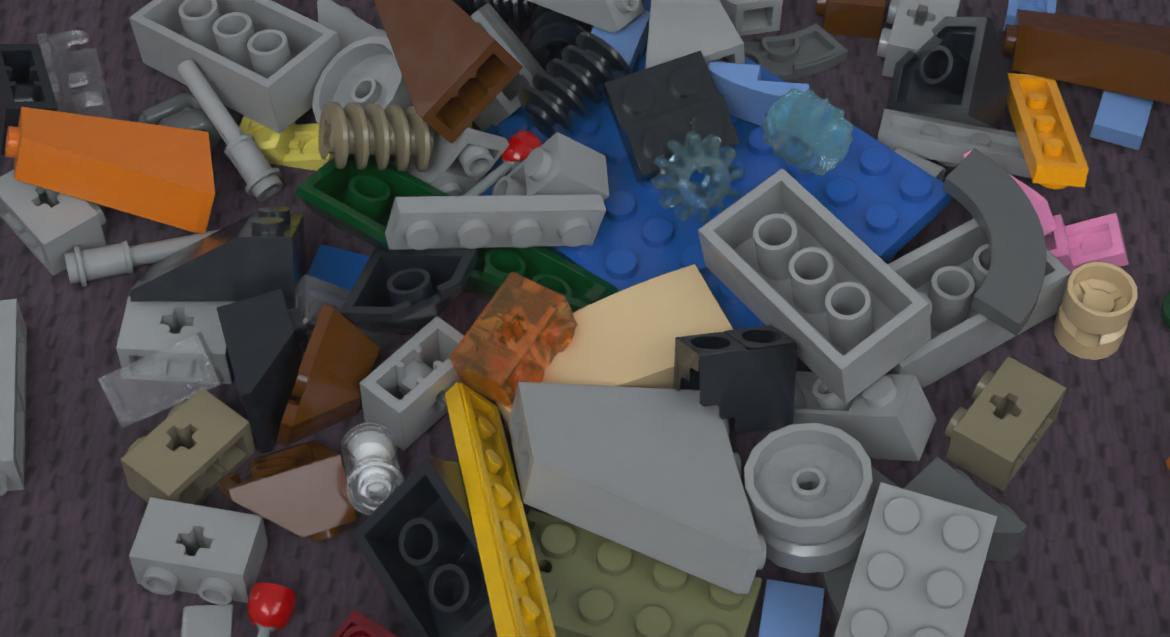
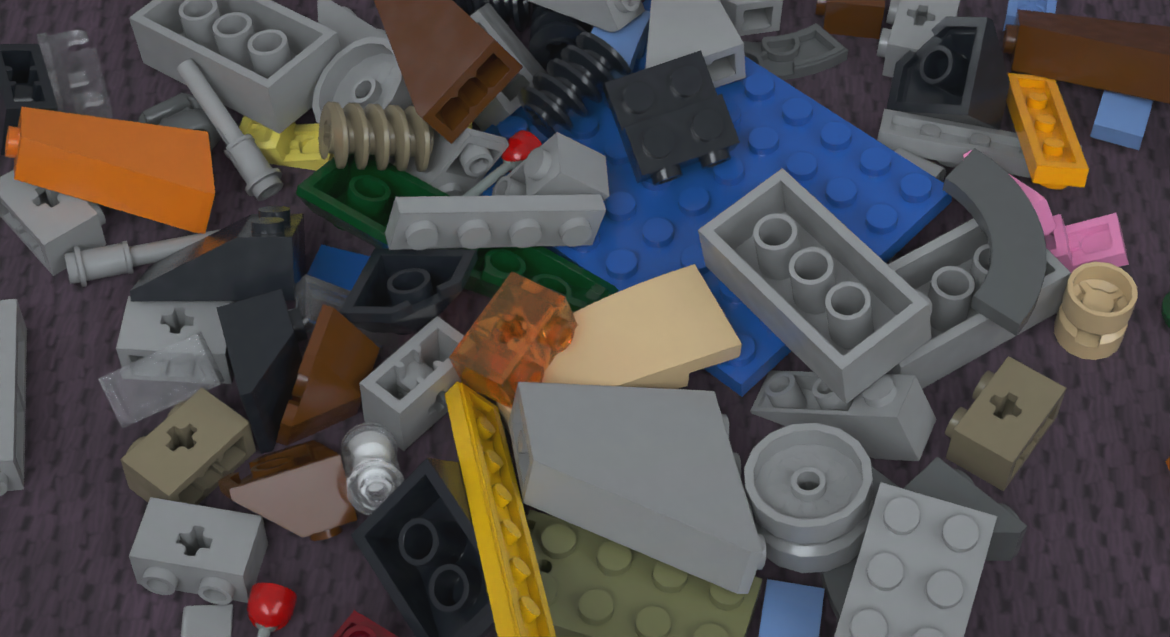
clear light blue gear [652,132,744,223] -> none
black piece [674,325,797,434] -> none
medium blue slope [708,61,810,134] -> none
clear light blue gear [762,88,854,176] -> none

